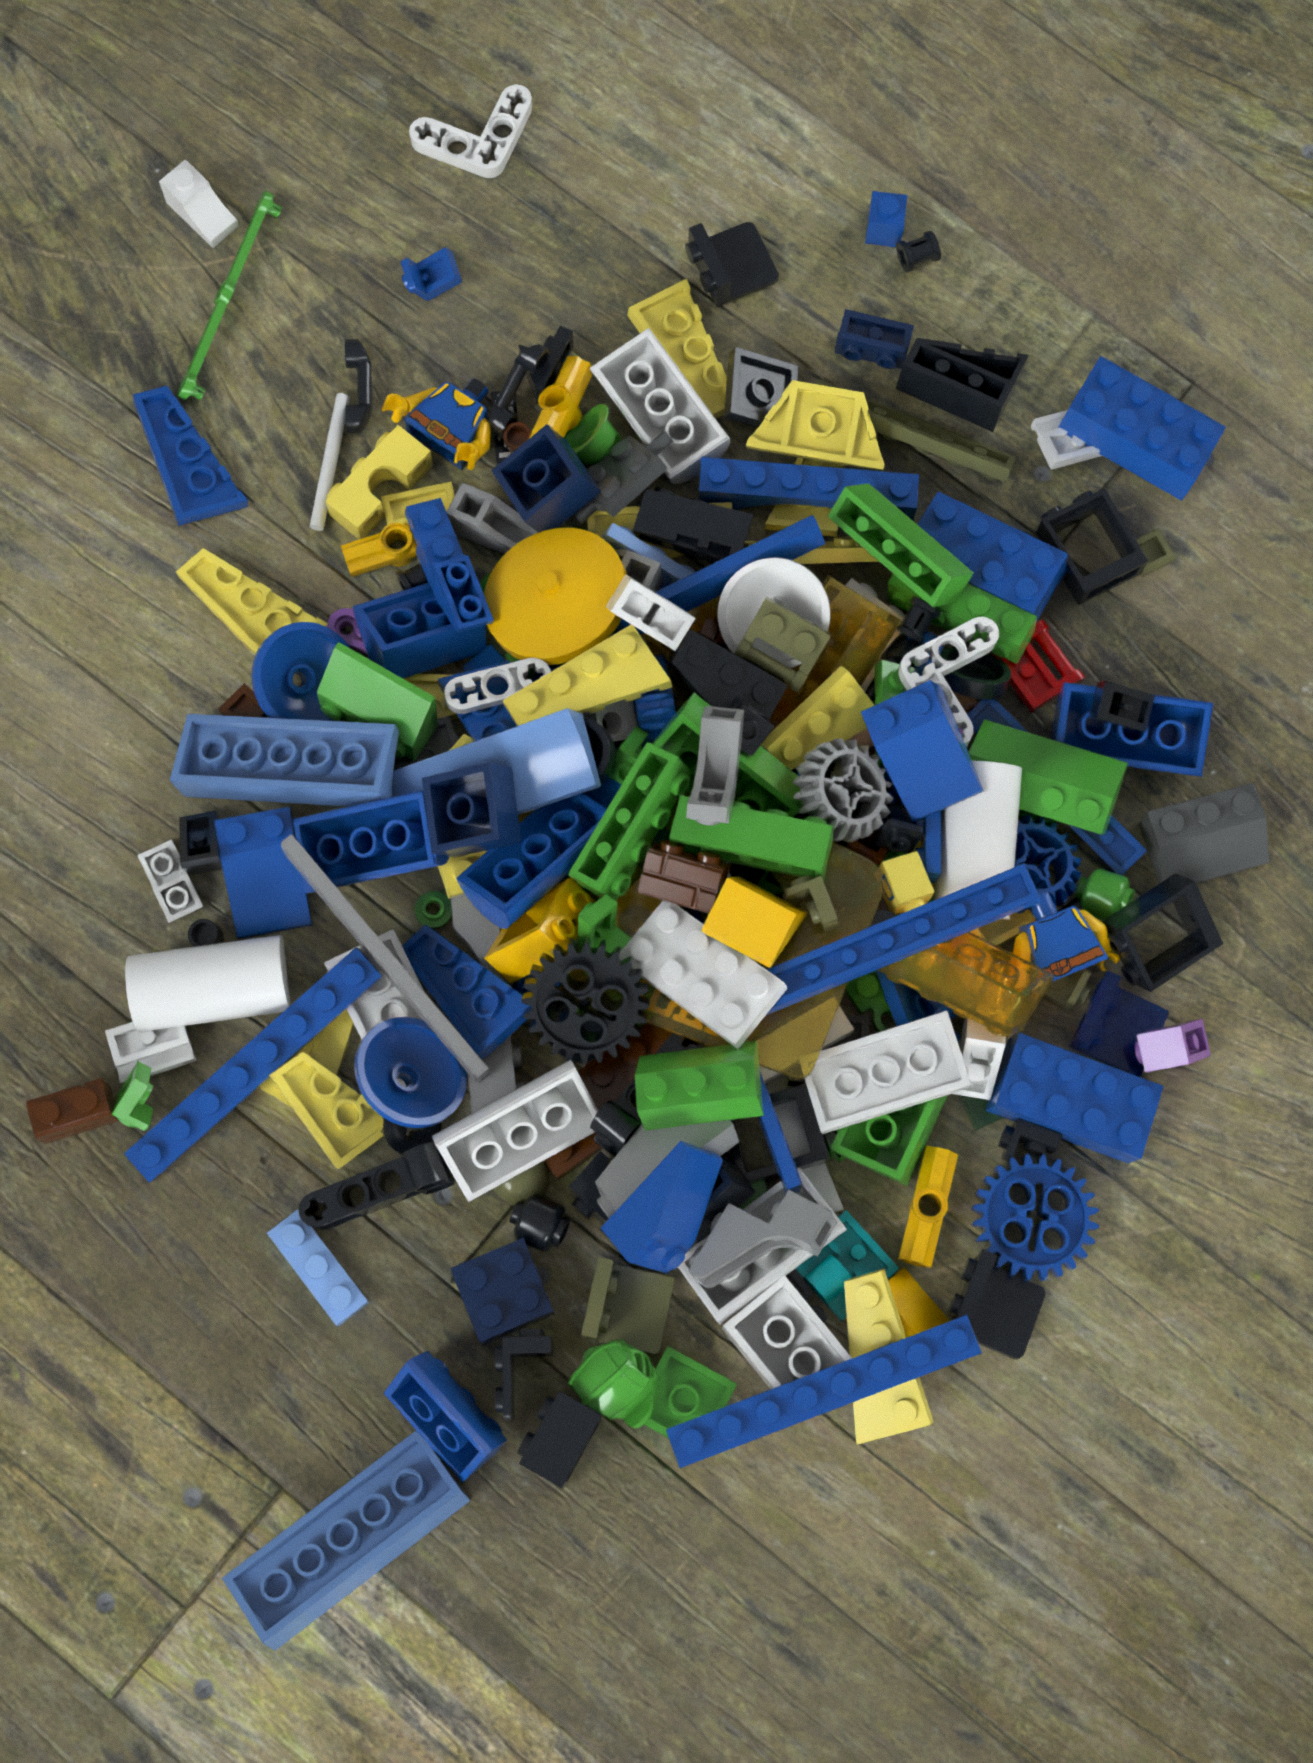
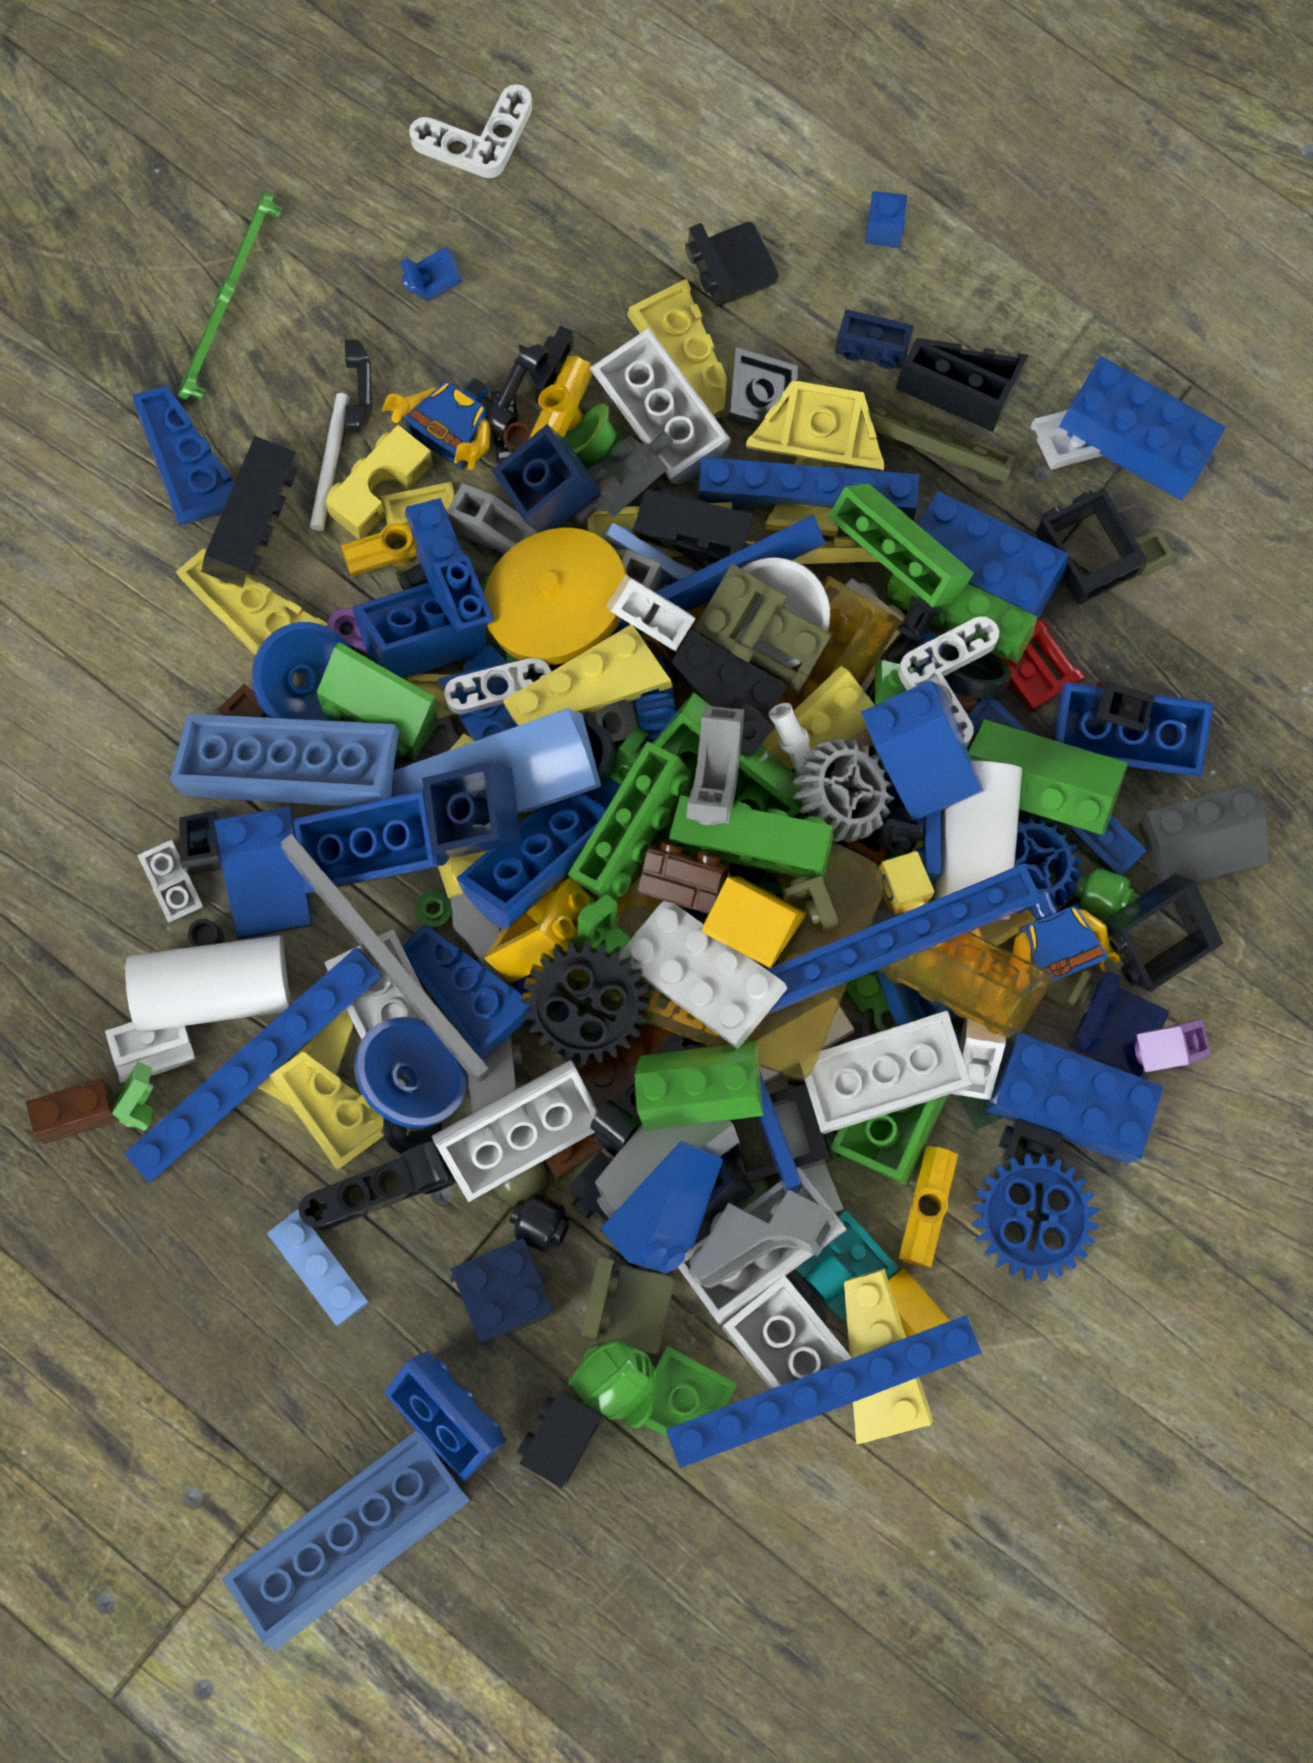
white arch [159,159,239,248] -> none
black bracket [495,1329,553,1421] -> none
black bush [896,231,941,272] -> none
black bracket [947,1249,1046,1360] -> none
none -> black brick [201,436,298,588]
none -> olive plate [694,564,788,662]
none -> white pin [769,703,811,776]

